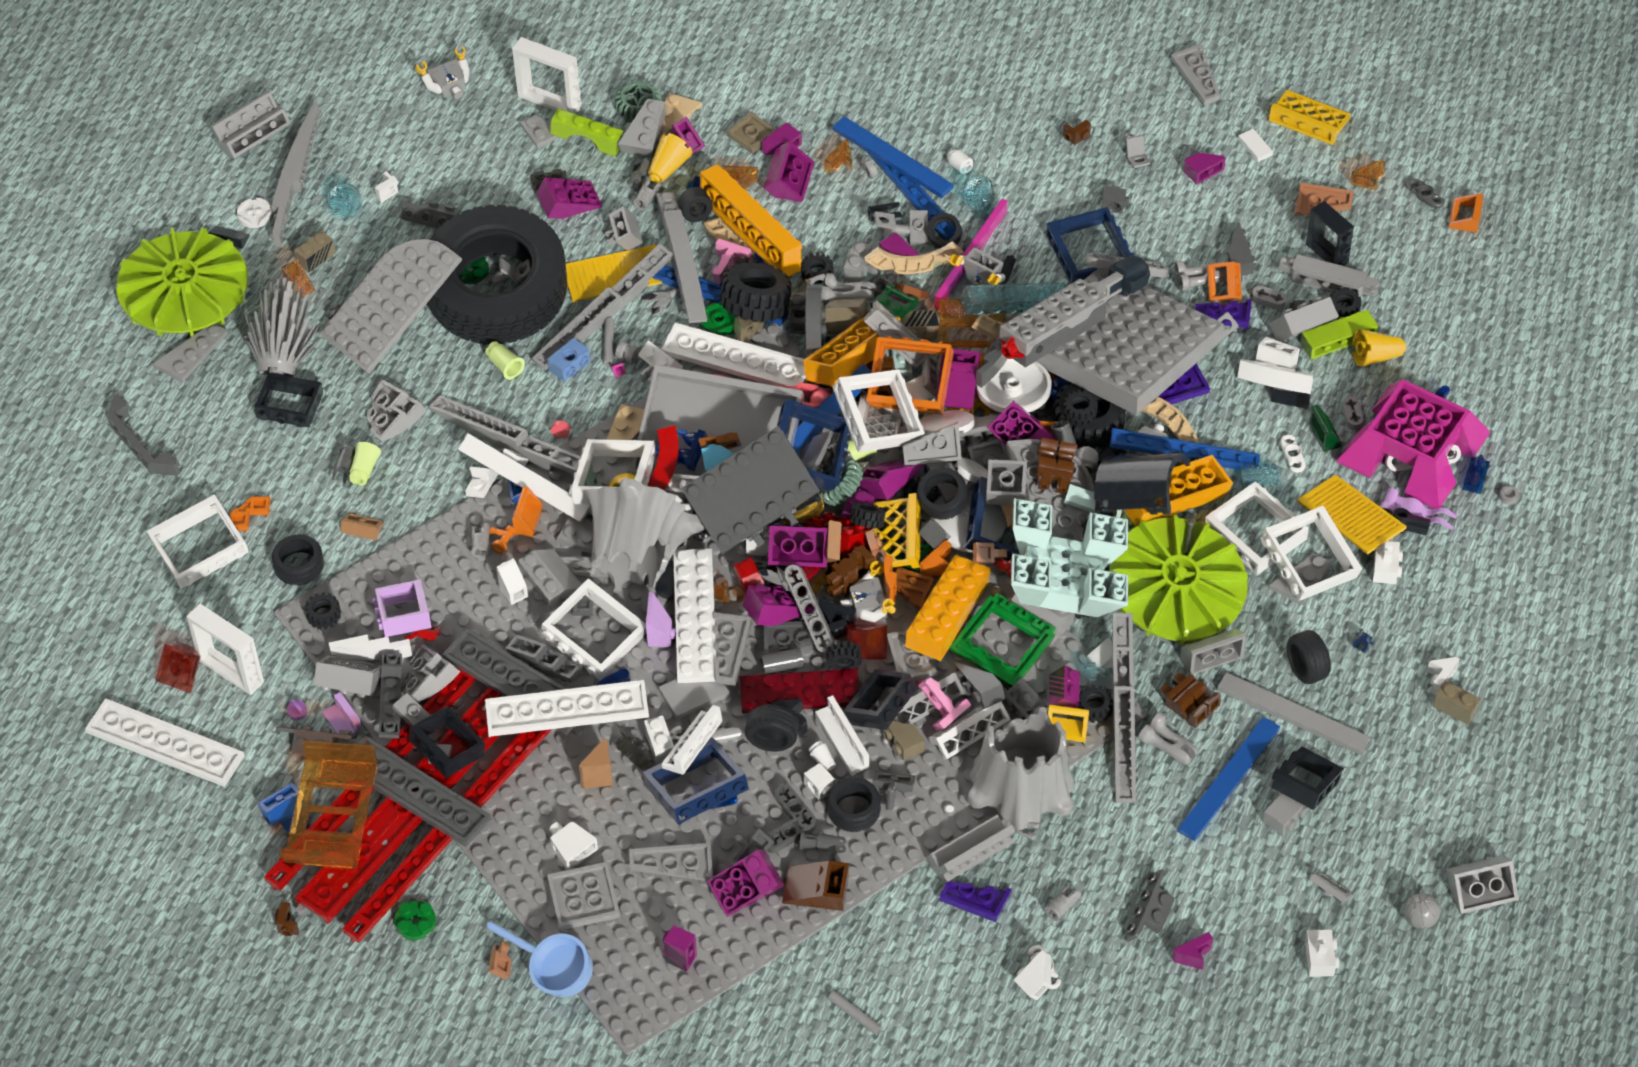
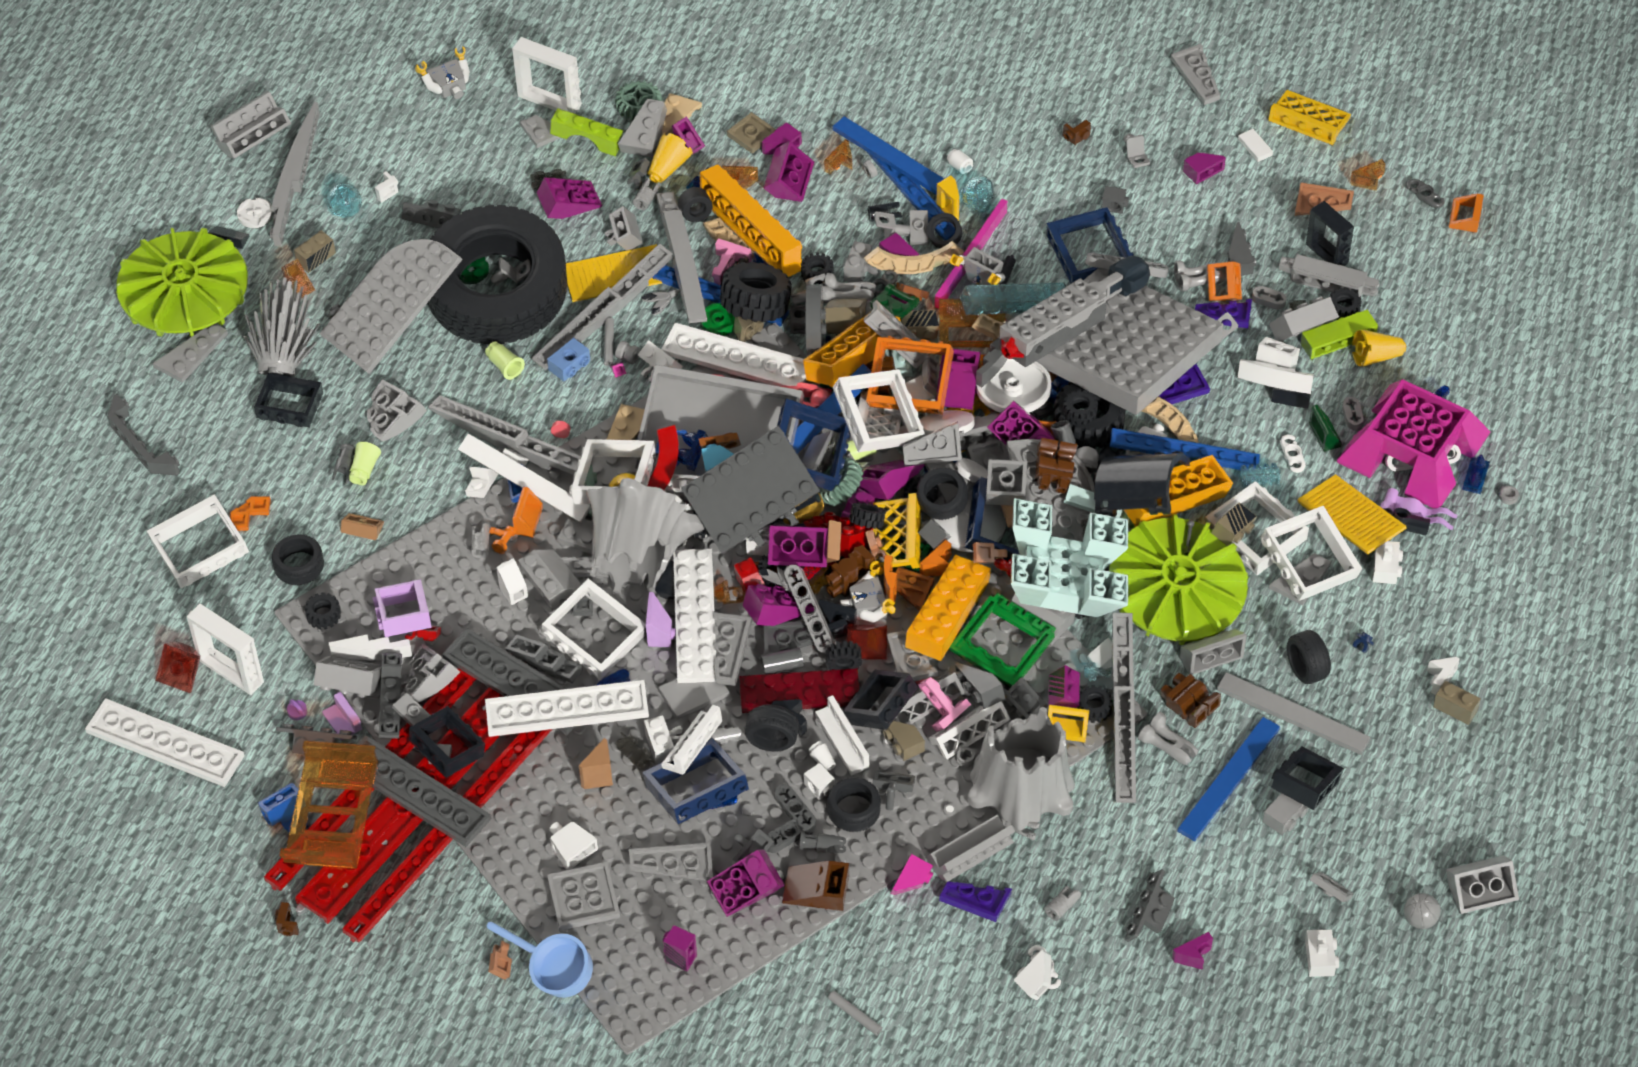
green plate [394,901,436,940] -> none
none -> dark pink slope [890,854,934,895]
none -> yellow tile [937,175,959,221]
none -> light grey bush [957,747,975,768]
none -> dark tan brick [1211,502,1257,546]

